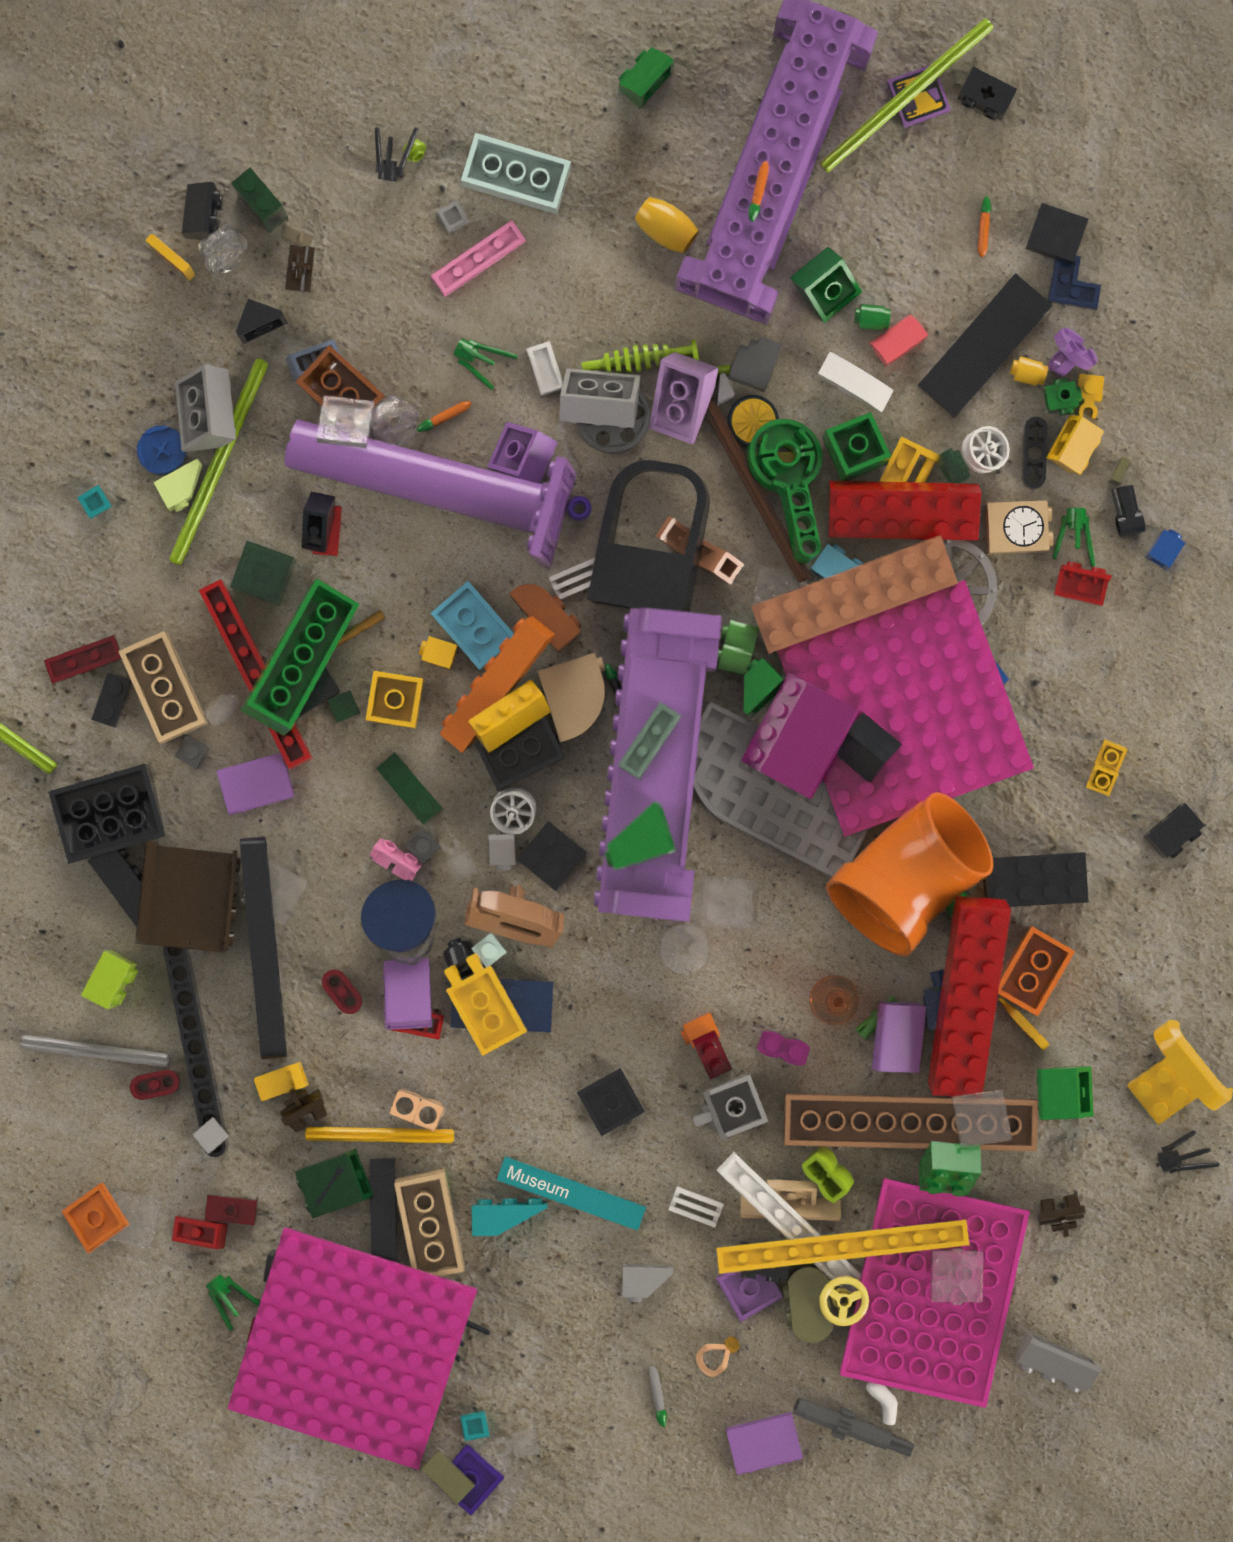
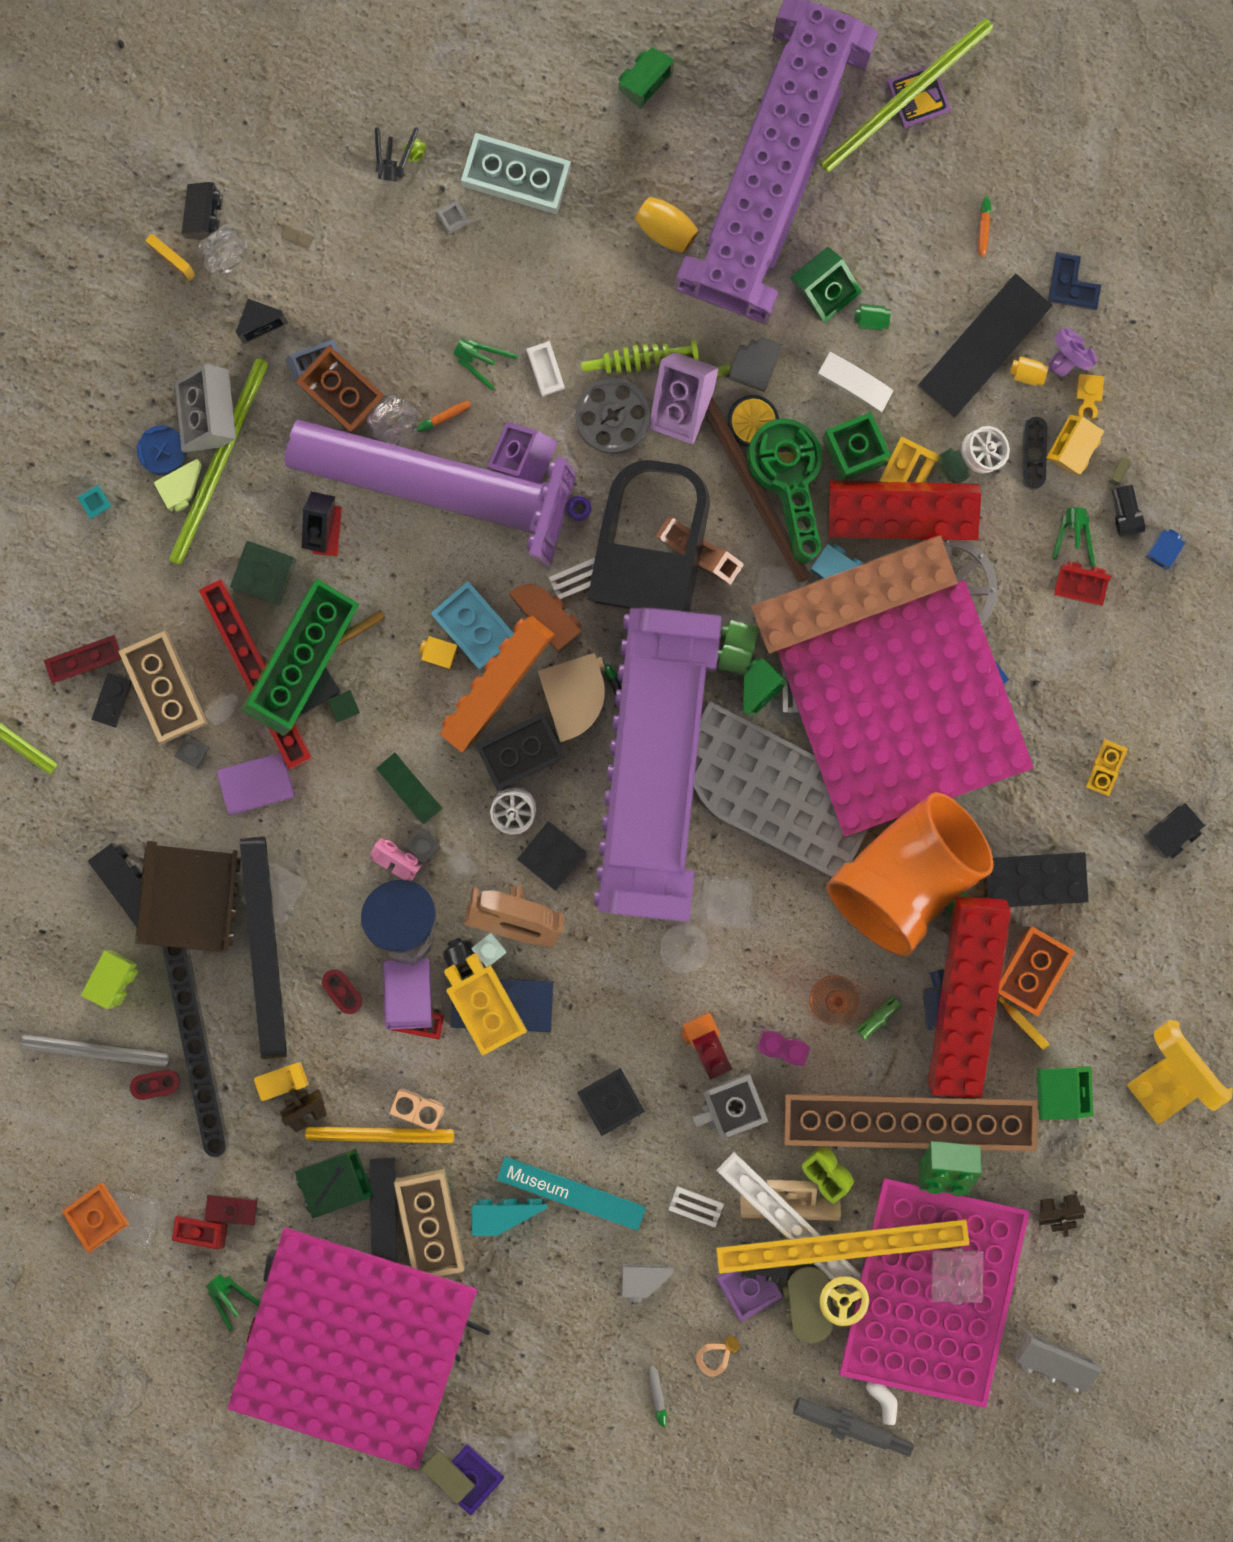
black slope [48,764,166,864] -> none
light grey slope [192,1117,229,1154] -> none
dark green brick [231,167,288,233] -> none
dark brown hips [285,245,315,293] -> none
clear plate [316,396,374,449] -> none
yellow brick [365,671,425,729] -> none
bright pink tile [431,220,526,297] -> none
teal tile [460,1410,490,1441] -> none
yellow brick [469,679,551,753] -> none
light grey slope [489,834,516,870] -> none
light grey slope [559,368,641,428] -> none
green slope [604,802,677,870] -> none
sand green tile [618,702,682,780] -> none
light grey slope [717,373,735,406] -> none
medium lavender piece [726,1412,803,1475] -> none
magenta slope [741,672,859,799] -> none
orange piece [748,161,769,222] -> none
black slope [836,713,902,783] -> none
coral brick [869,315,928,367] -> none
medium lavender piece [872,1001,926,1073] -> none
clear tile [952,1090,1012,1148] -> none
black brick [957,66,1017,121] -> none
tan brick [985,500,1053,555] -> none
black tile [1026,203,1088,265] -> none
green brick [1043,378,1082,416] -> none
black plant [1157,1130,1220,1174] -> none

